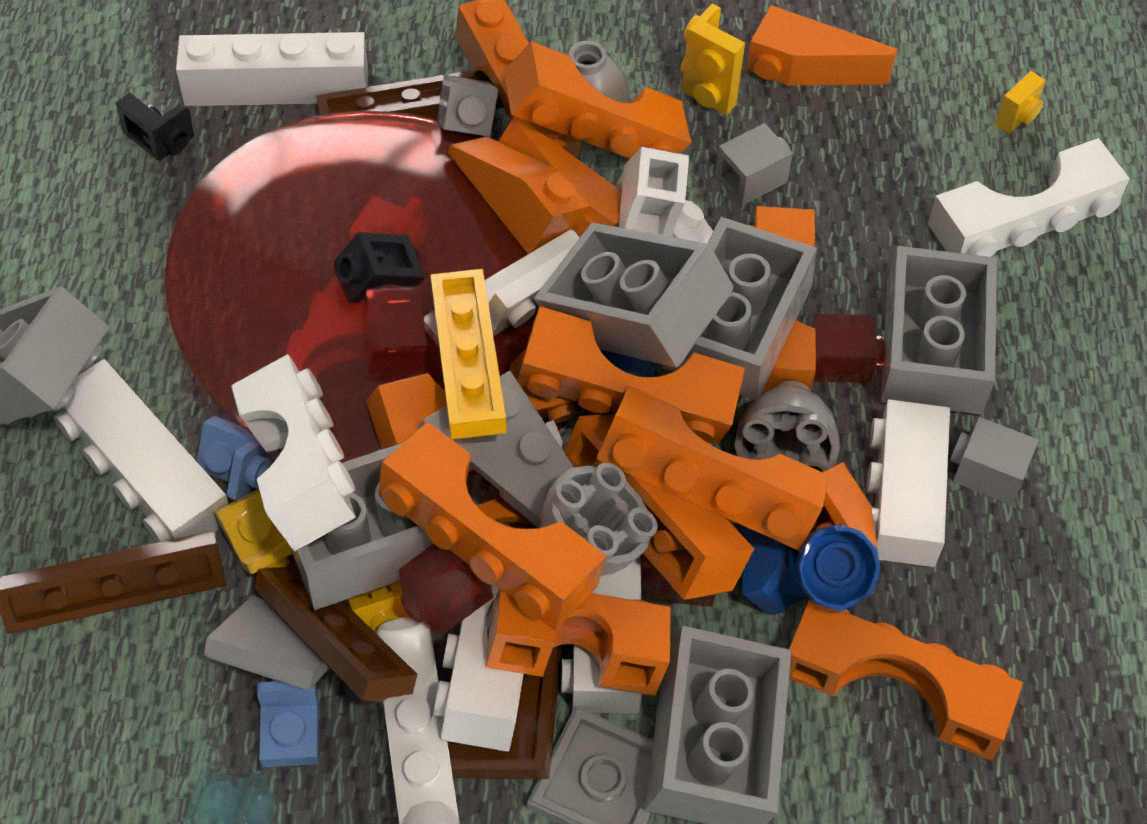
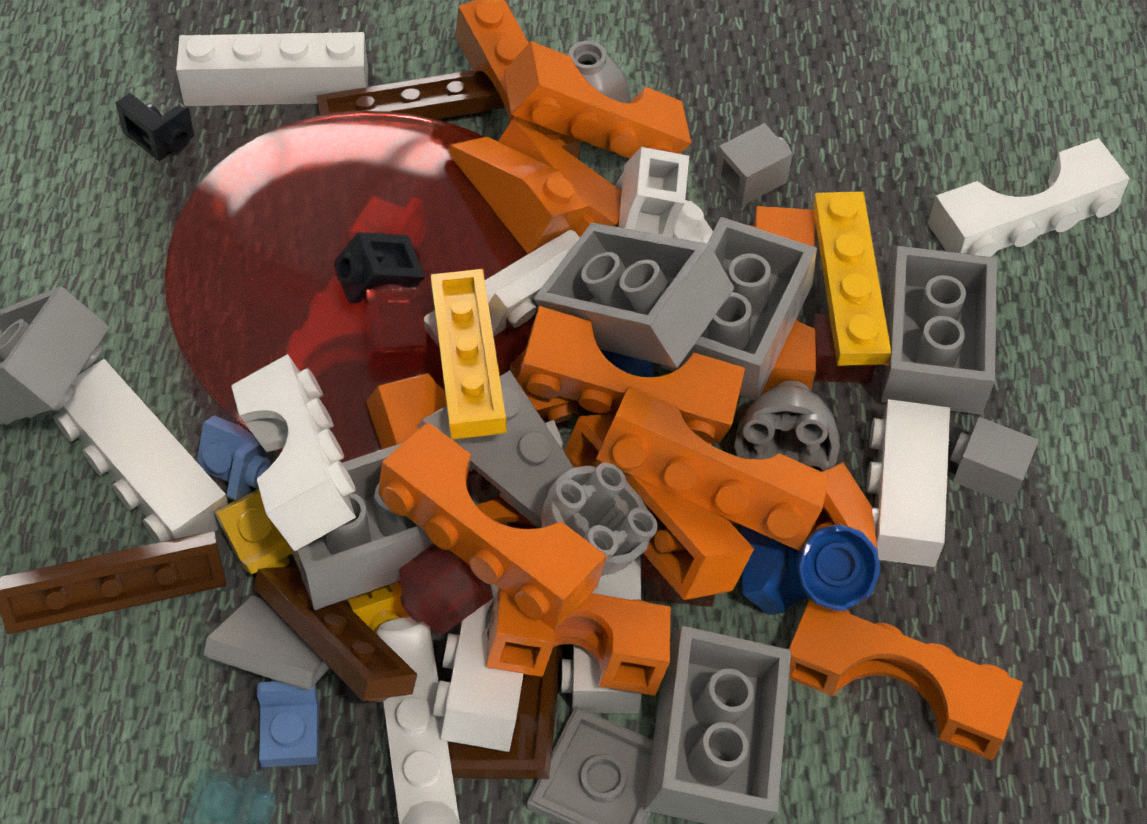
light grey brick [437,75,498,137] -> none
yellow bracket [680,4,745,116] -> none
orange slope [747,5,898,85] -> none
yellow plate [995,71,1046,134] -> none
none -> yellow plate [813,192,891,366]

